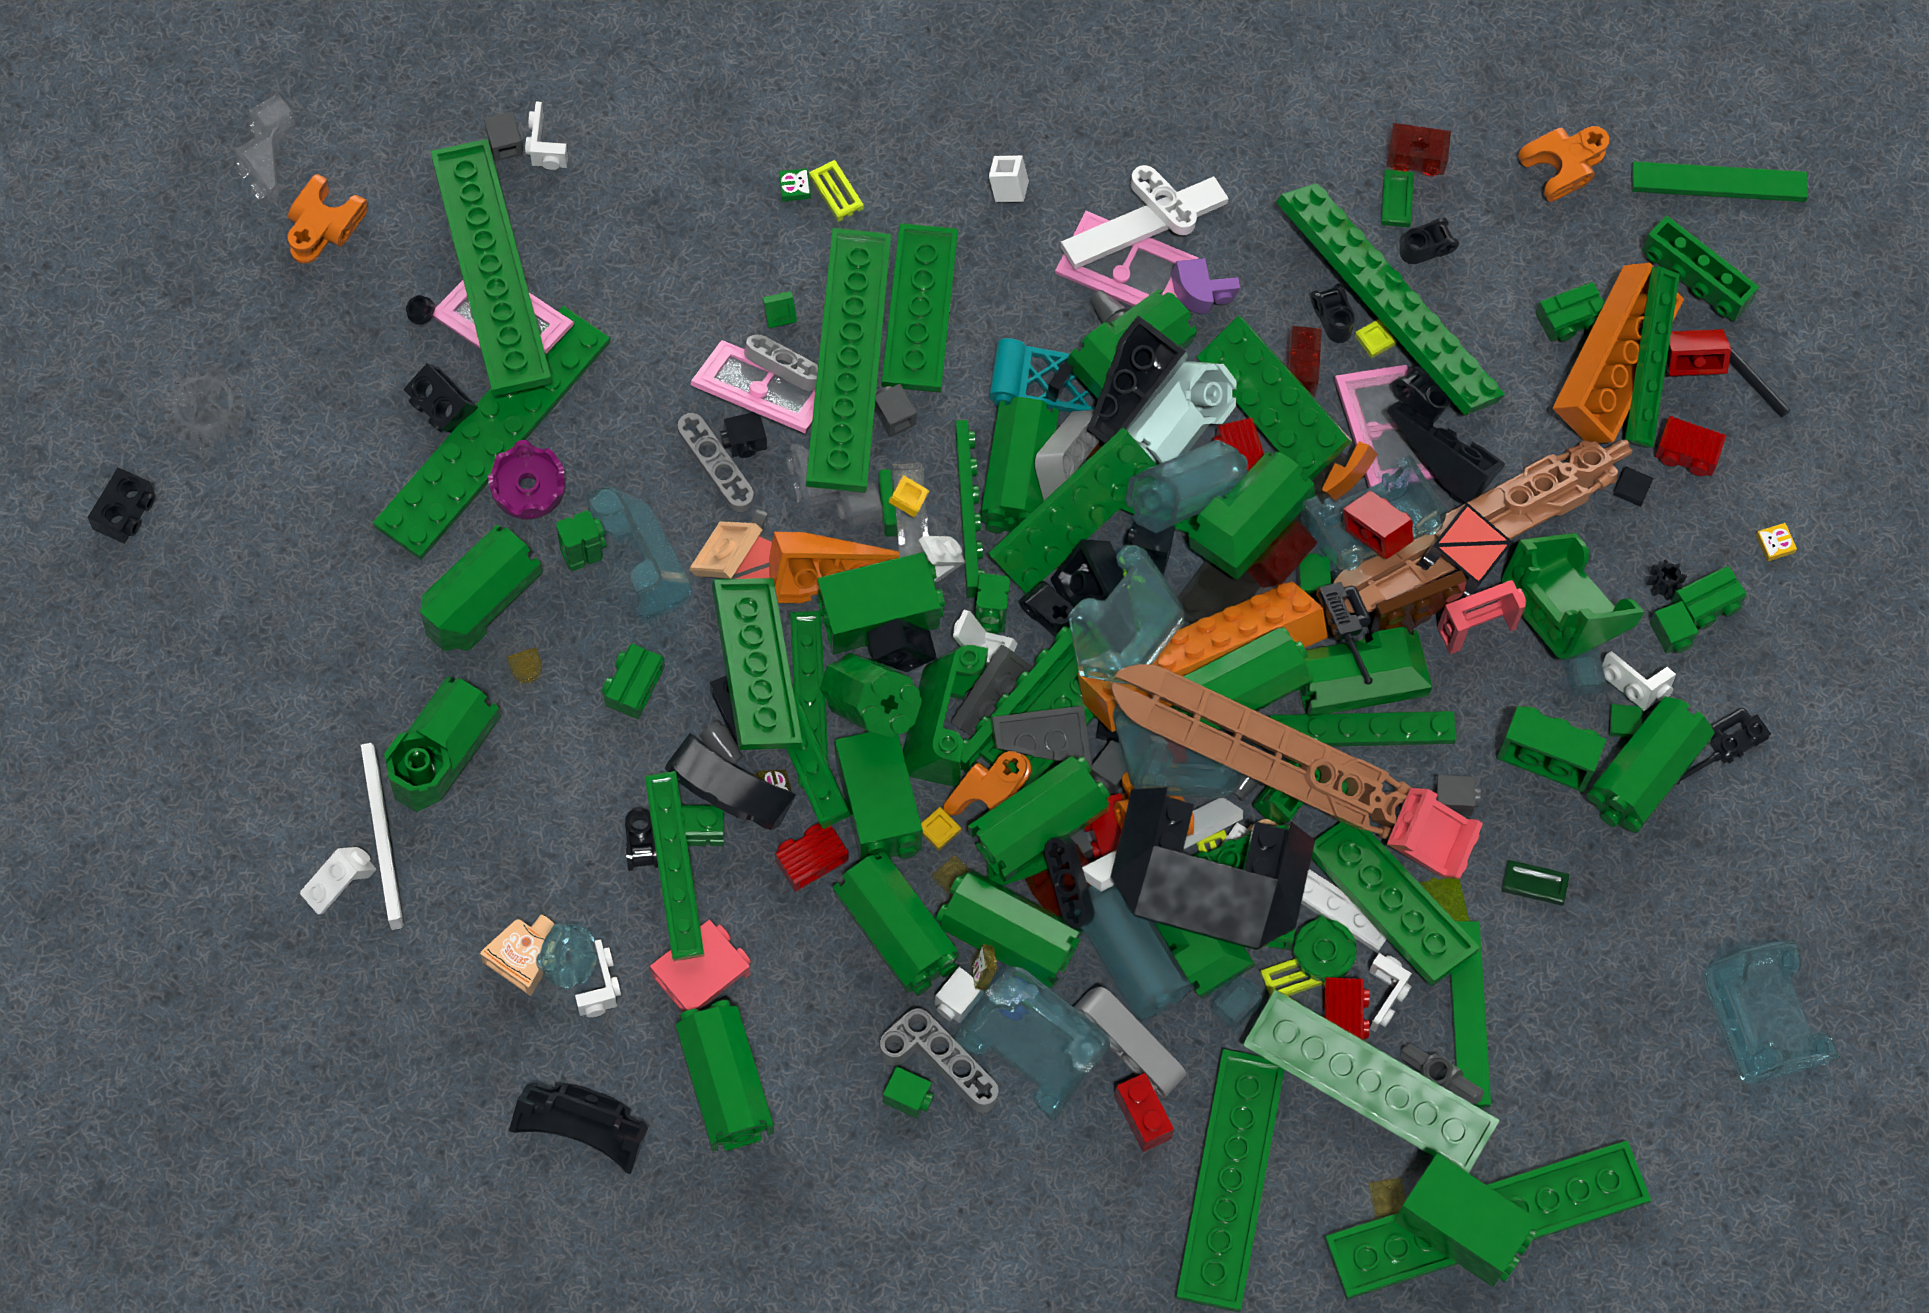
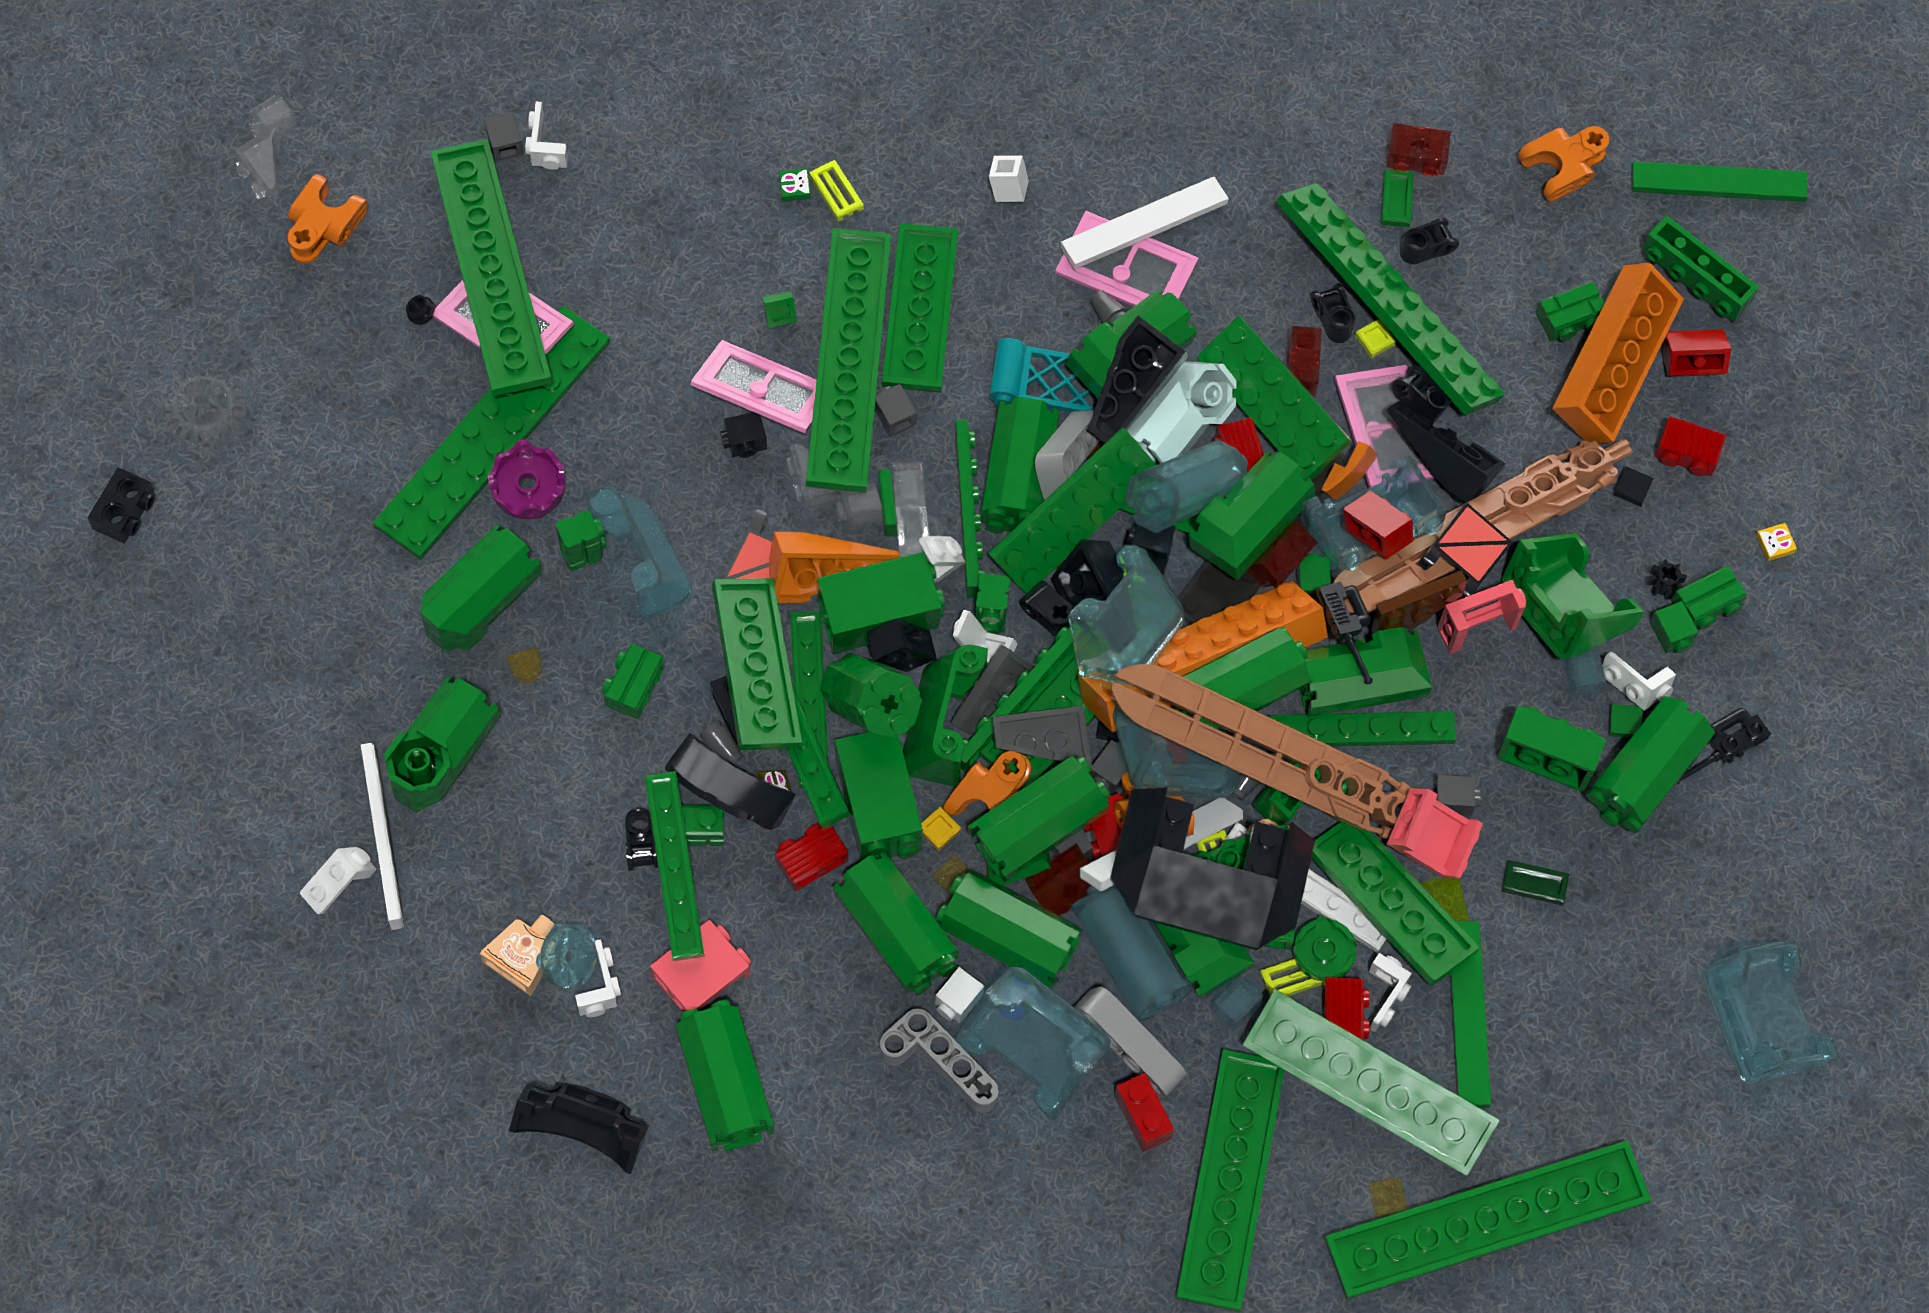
black brick [403,363,478,433] -> none
light grey beam [678,413,754,512] -> none
light nougat tile [689,521,762,579] -> none
light grey beam [744,335,818,391] -> none
green brick [883,1067,935,1119] -> none
yellow tile [888,475,929,517] -> none
clear yellow tile [972,944,997,991] -> none
black beam [1044,836,1095,928] -> none
black tile [1046,362,1074,402] -> none
white beam [1131,165,1197,235] -> none
medium lavender brick [1171,258,1240,314] -> none
green brick [1394,1153,1538,1287] -> none
dark grey axle [1400,1044,1484,1105] -> none
green tile [1625,266,1680,448] -> none
black bar [1729,346,1790,418] -> none

